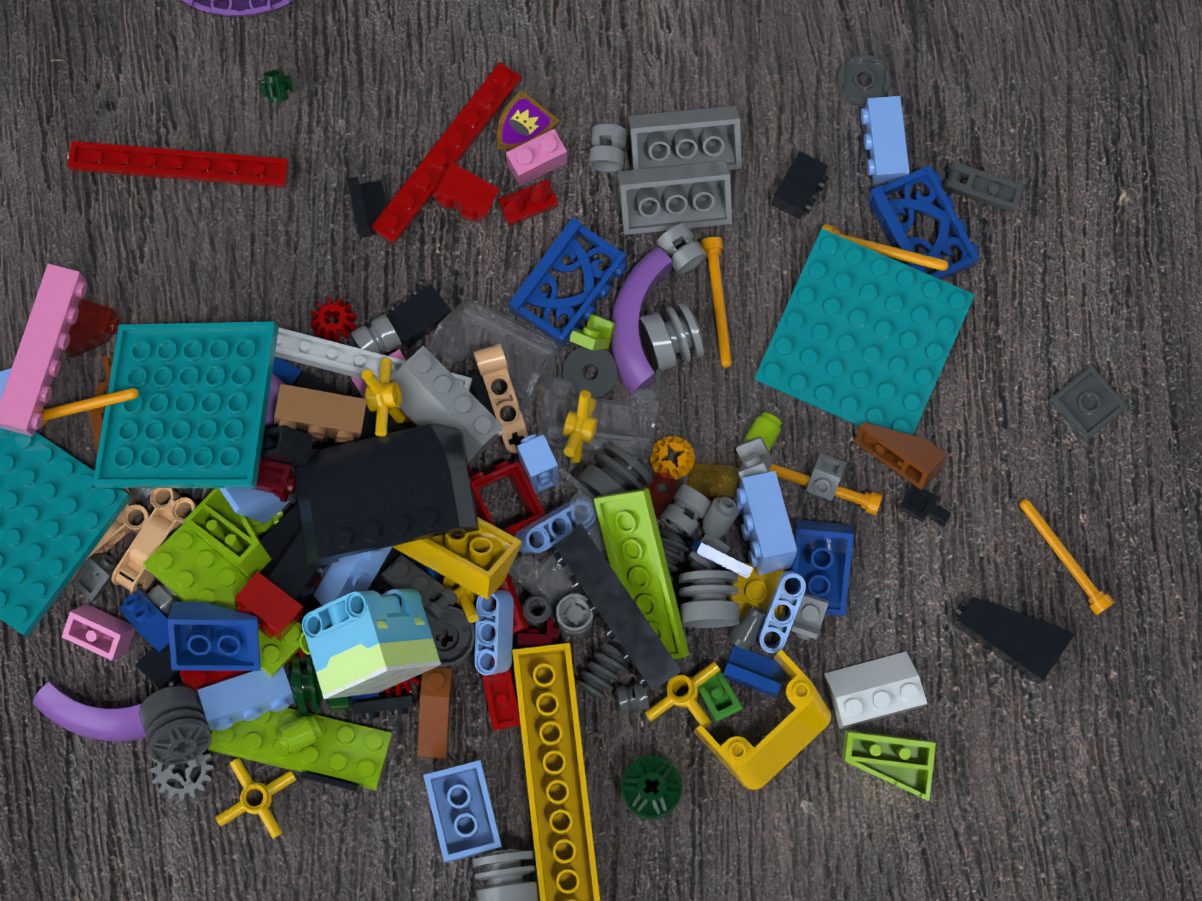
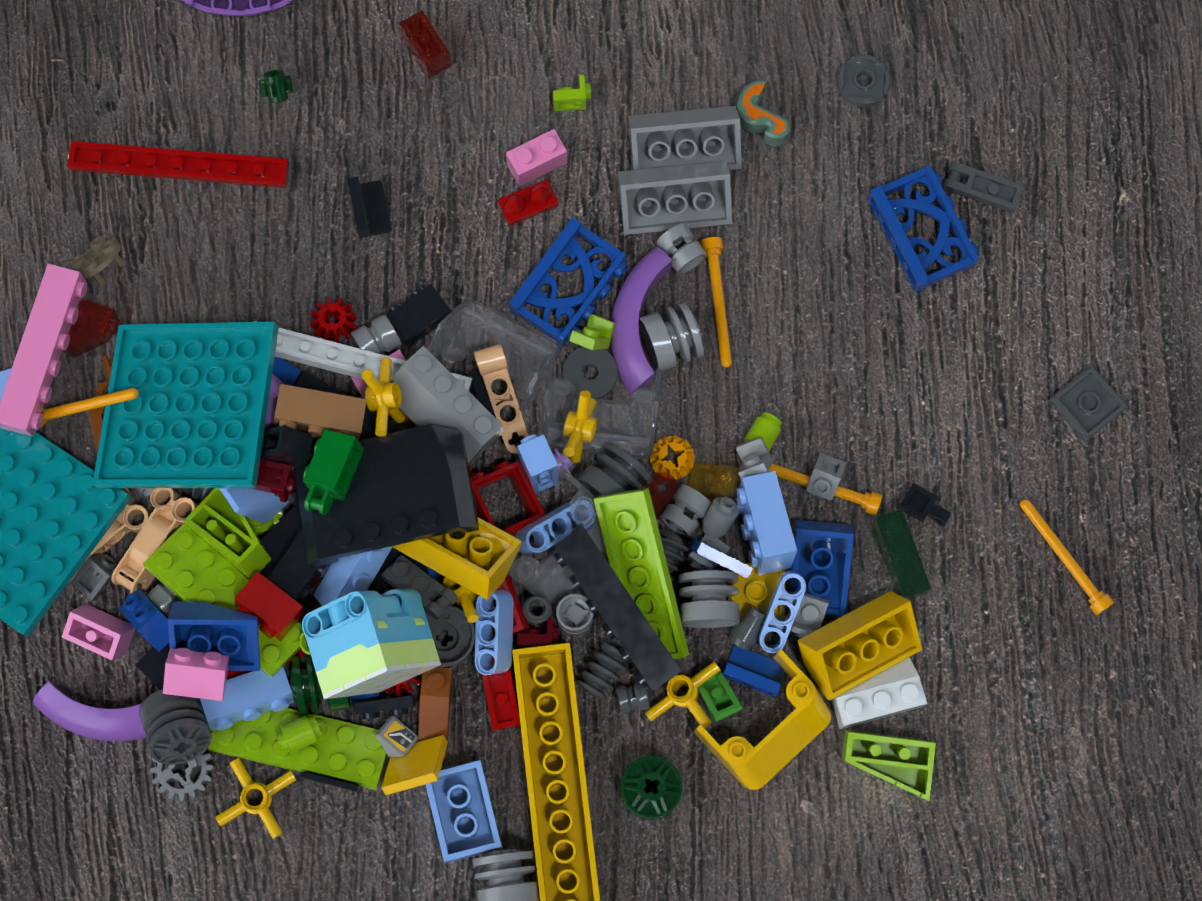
red plate [371,62,522,245] -> none
red brick [431,162,499,222] -> none
shield [496,89,560,149] -> none
light grey wheel [589,124,627,173] -> none
teal plate [754,228,975,435] -> none
black brick [771,151,829,220] -> none
light orange piece [822,224,949,271] -> none
dark orange slope [854,422,948,490] -> none
light blue brick [861,96,910,184] -> none
black slope [952,597,1075,684] -> none
none -> dark tan plate [70,236,125,286]
none -> bright pink brick [163,648,229,701]
none -> green brick [303,430,364,515]
none -> slope [376,716,418,757]
none -> yellow tile [381,735,448,795]
none -> clear red brick [399,10,452,79]
none -> lime bracket [553,74,591,112]
none -> lavender plate [553,448,573,476]
none -> sand green animal [736,80,790,147]
none -> yellow slope [797,591,923,701]
none -> clear green brick [871,509,931,600]

